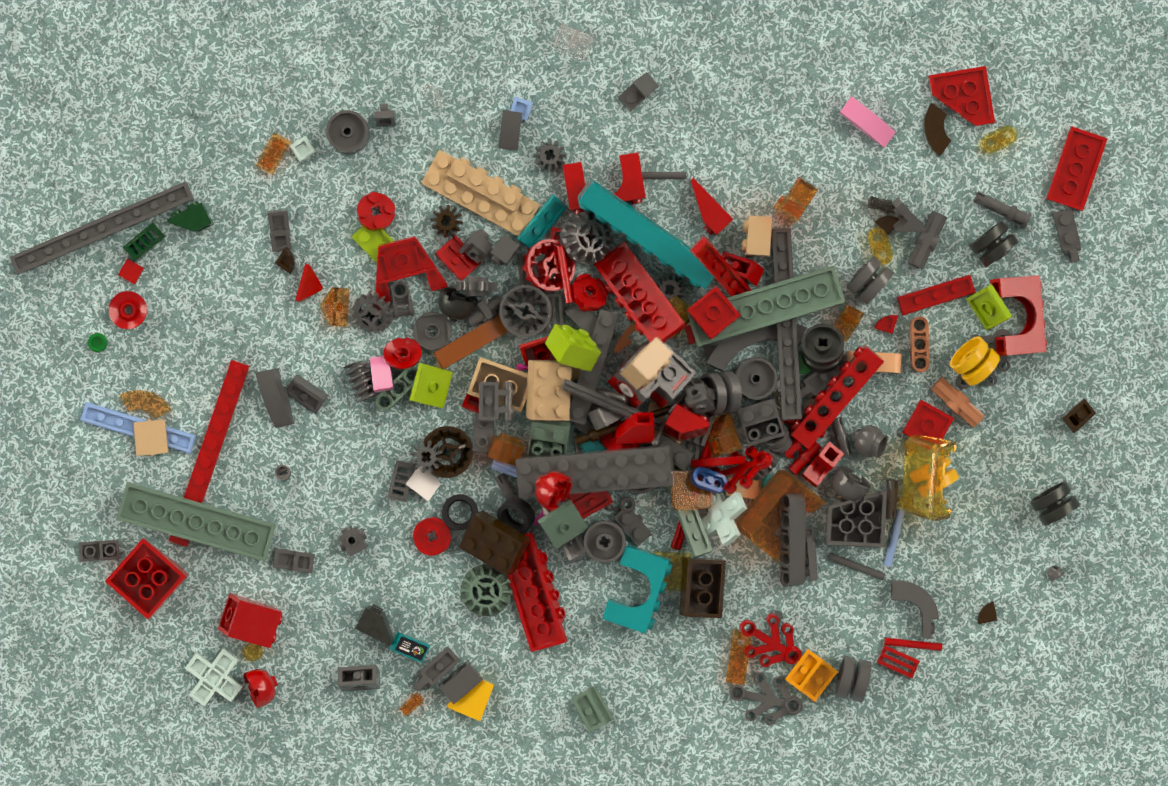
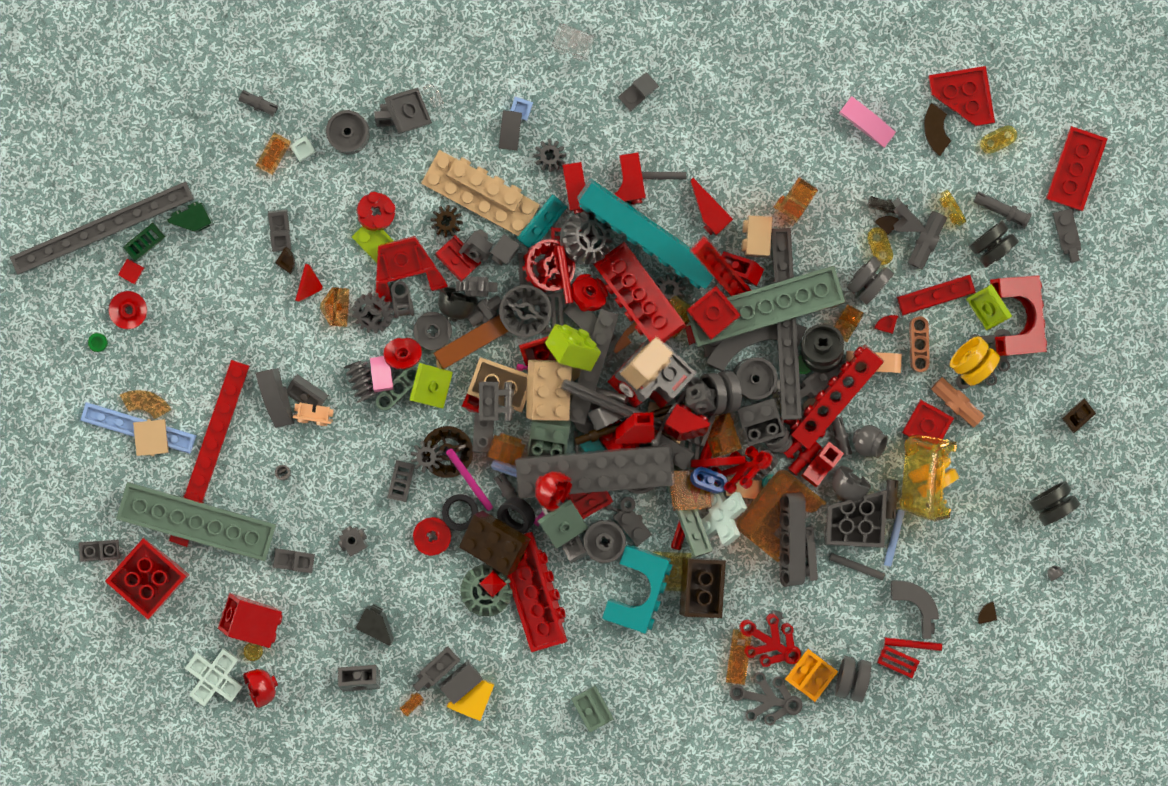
tile [389,632,430,663] -> none
white sticker [406,466,441,501] -> none
none -> dark grey pin [238,90,279,117]
none -> light nougat hinge [293,402,334,426]
none -> dark grey plate [384,88,432,134]
none -> dark pink bar [446,448,493,511]
none -> red slope [479,570,506,597]
none -> clear yellow plate [939,190,967,226]

